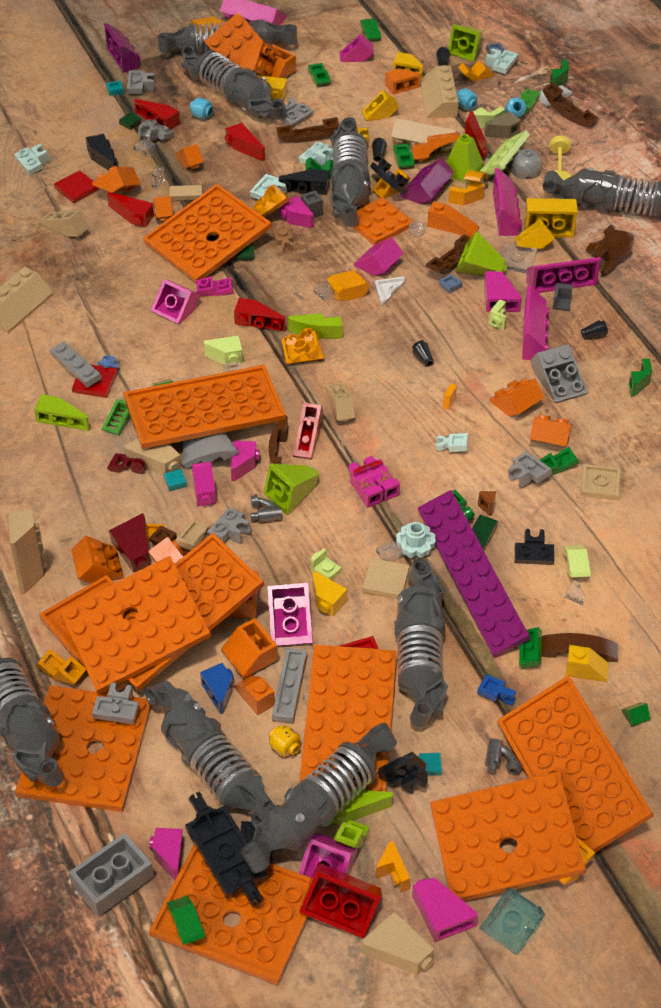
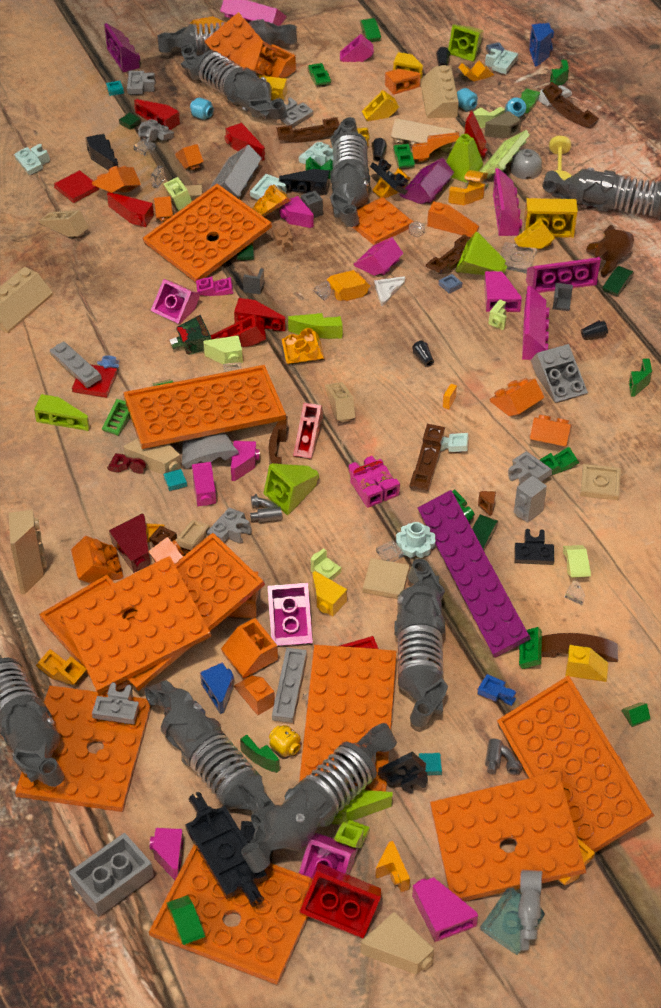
none -> yellowish green slope [164,177,192,211]
none -> clear green torso [169,315,212,355]
none -> light grey slope [208,145,262,198]
none -> red slope [209,314,266,347]
none -> green slope [240,735,280,773]
none -> dark grey panel [243,268,264,294]
none -> reddish brown slope [409,424,445,491]
none -> light grey brick [514,475,547,523]
none -> light grey piece [518,870,543,950]
none -> blue slope [529,23,554,67]
none -> dark green slope [602,266,634,297]

